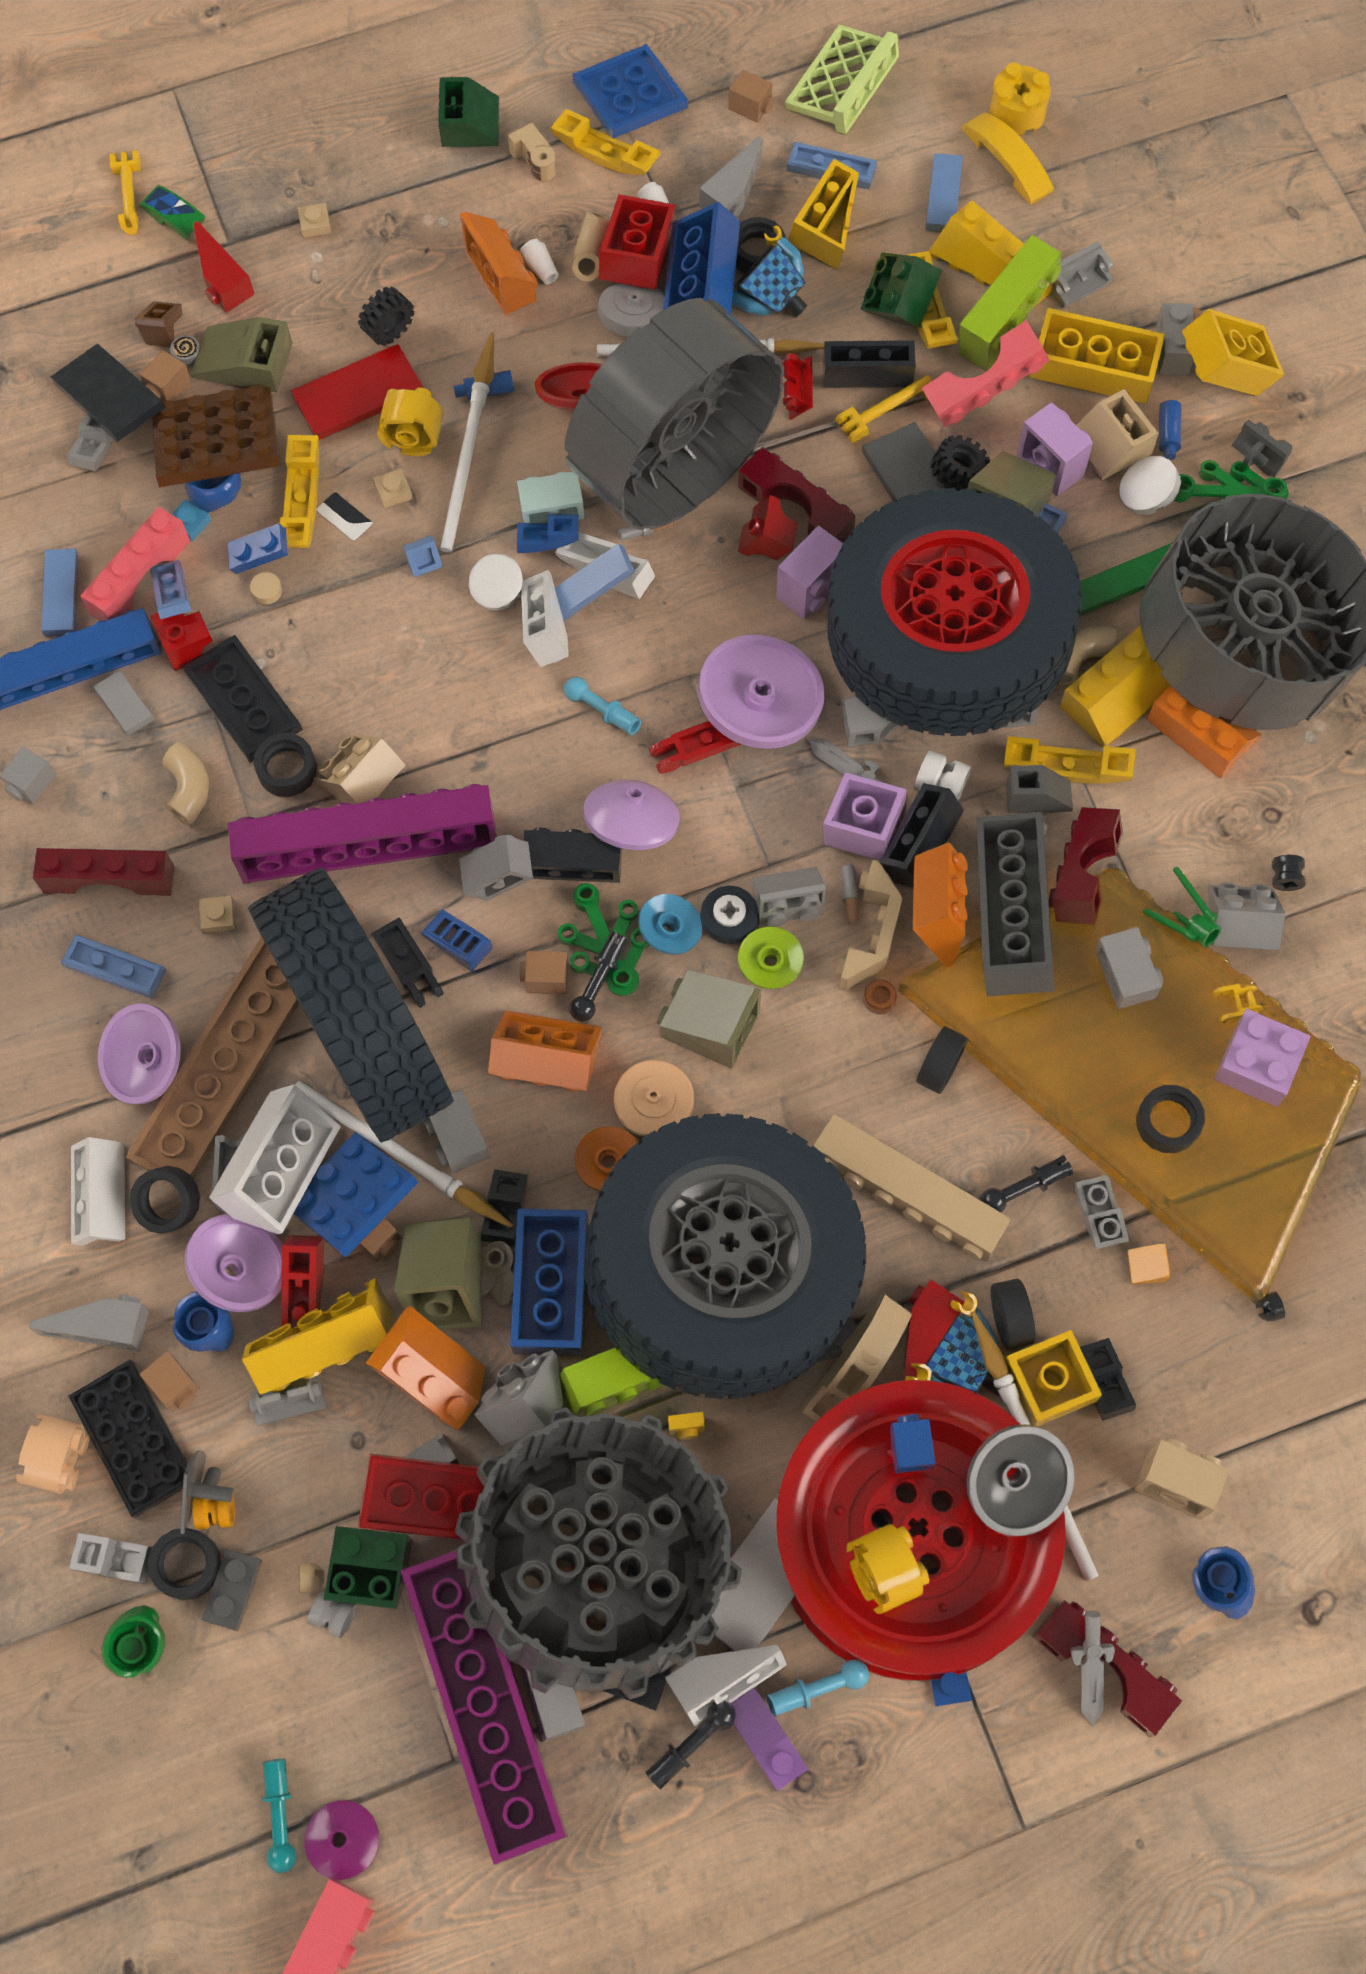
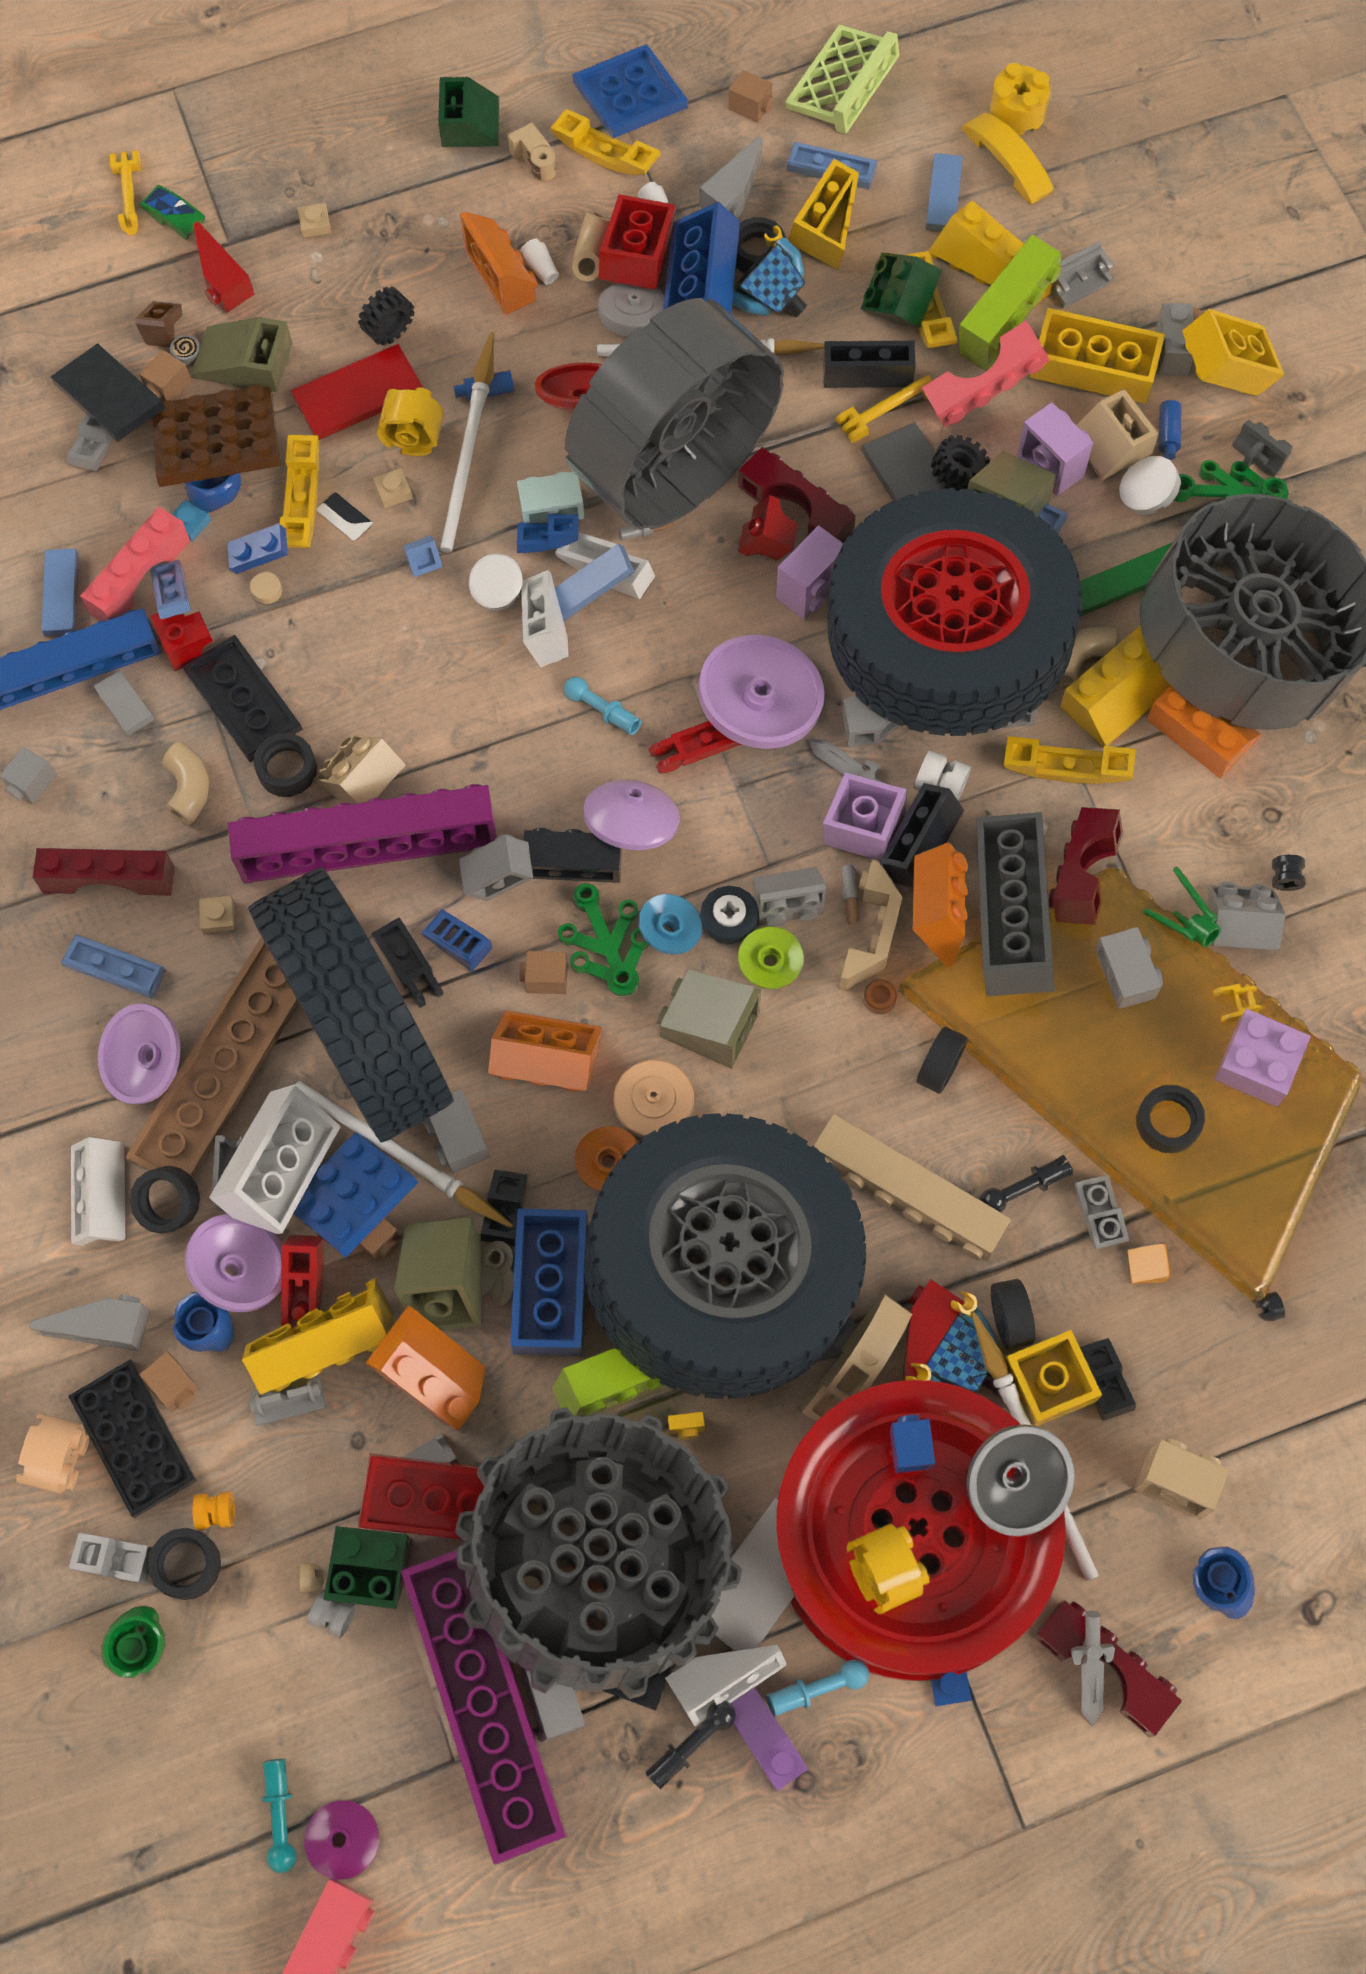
dark grey shield [180,1450,233,1534] -> none
dark grey plate [202,1549,262,1631] -> none
light grey slope [475,1350,563,1445] -> none
black pin [569,931,630,1022] -> none
red hinge [783,353,813,420] -> none
dark grey slope [1006,765,1073,813] -> none

